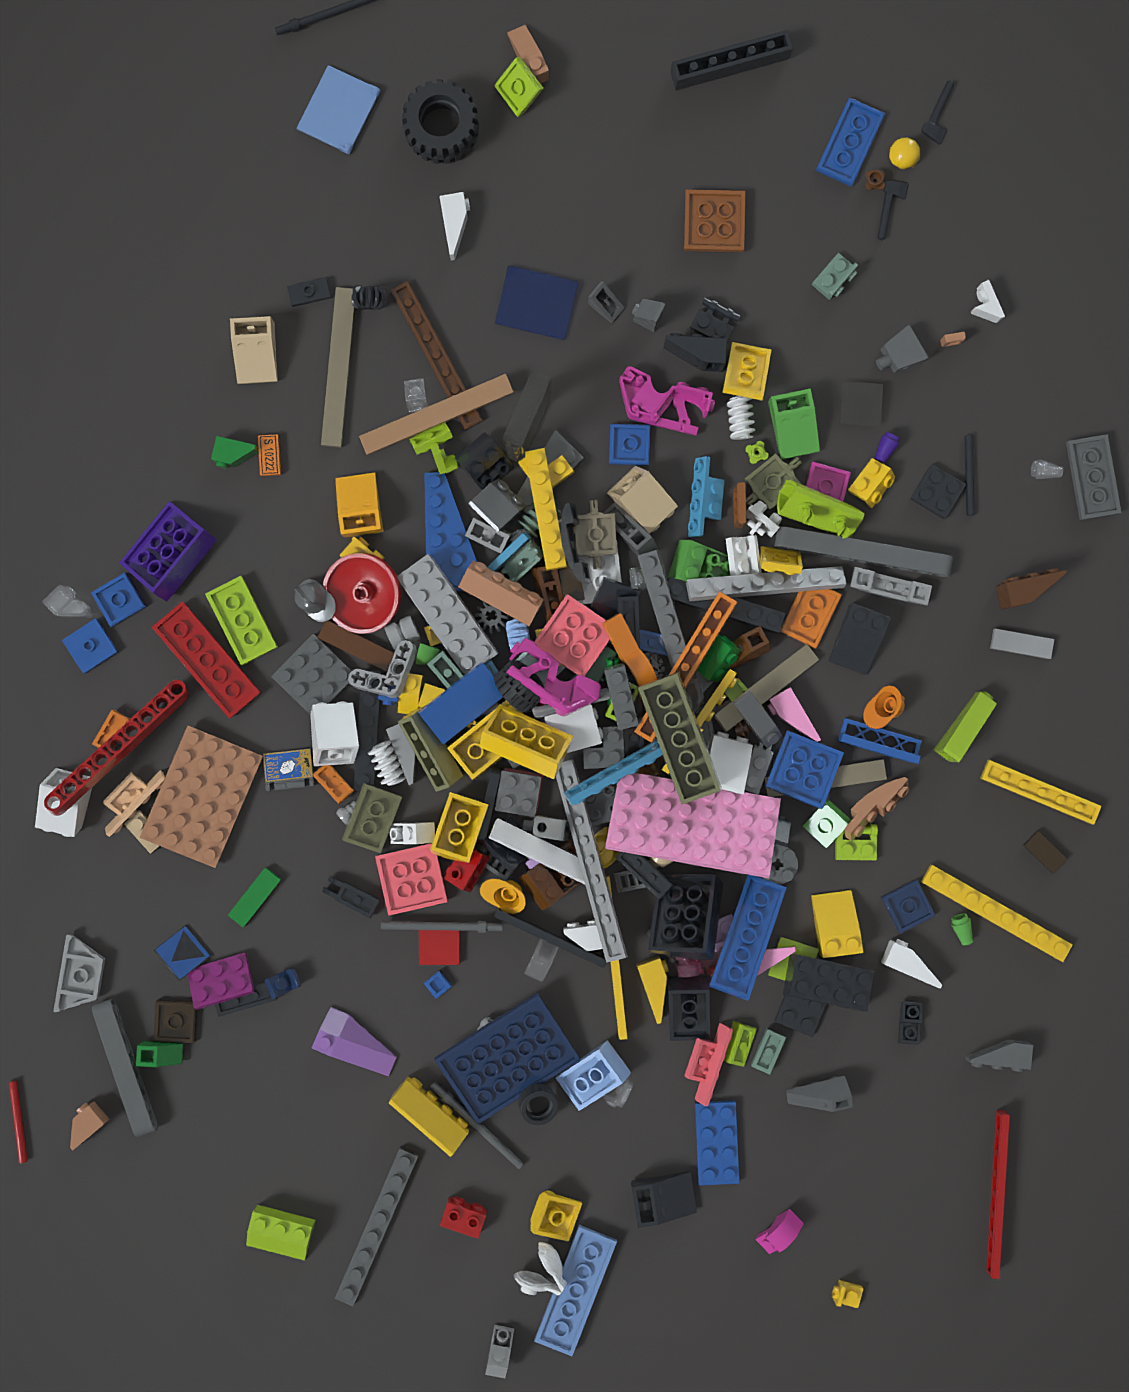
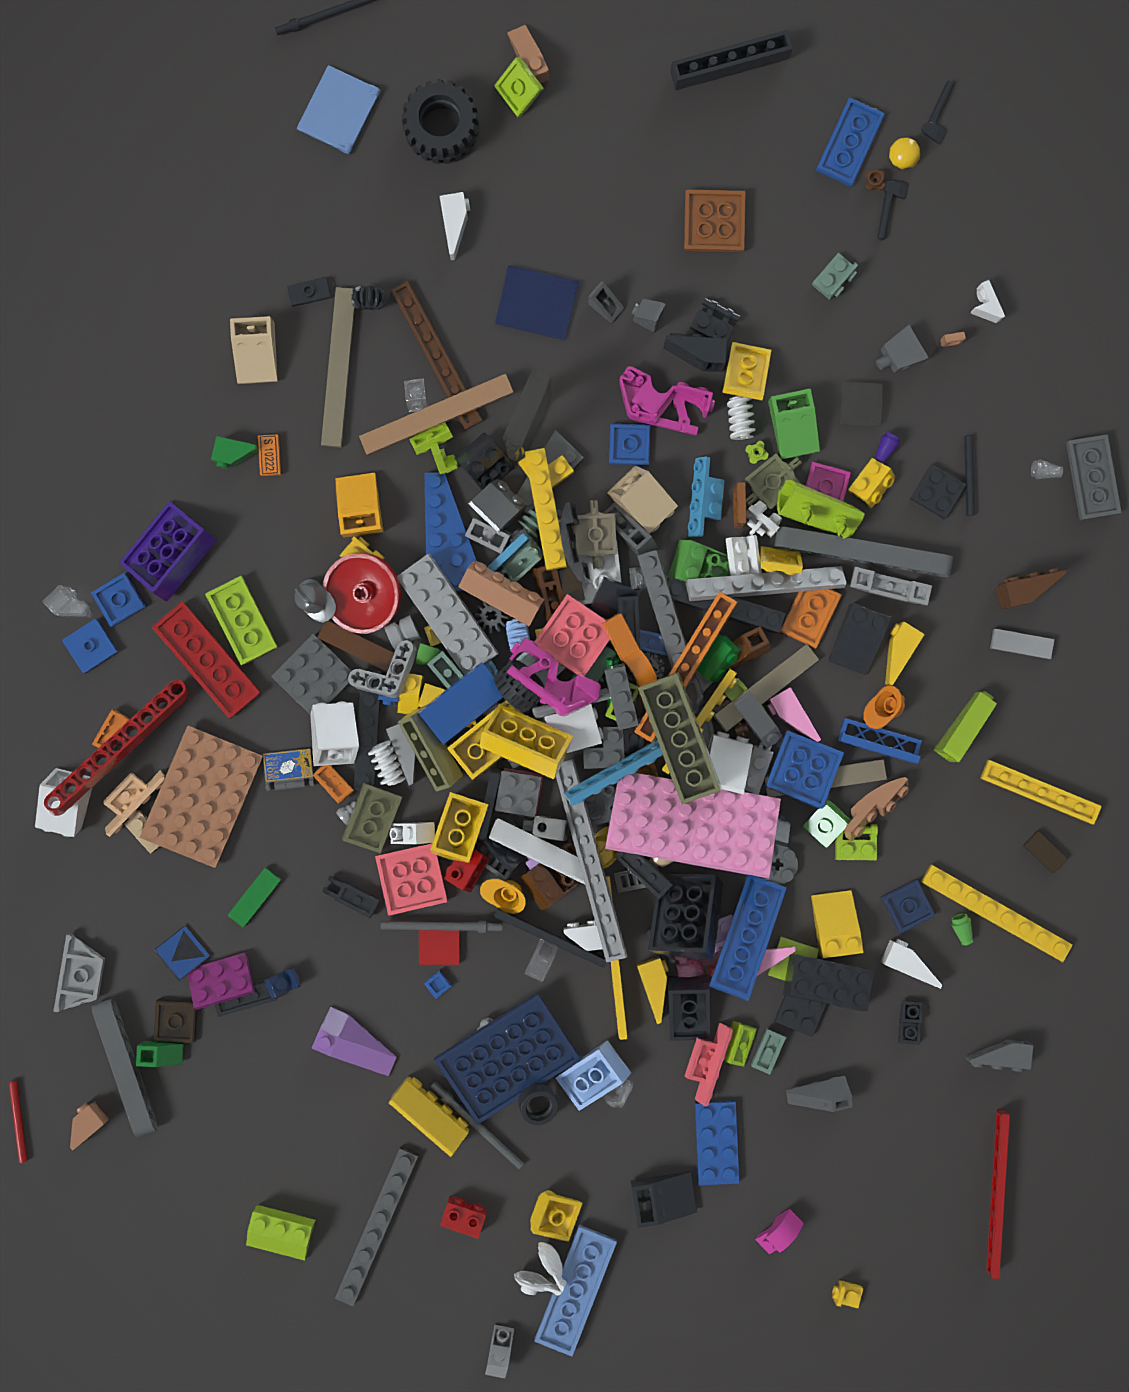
none -> yellow slope [885,622,924,686]

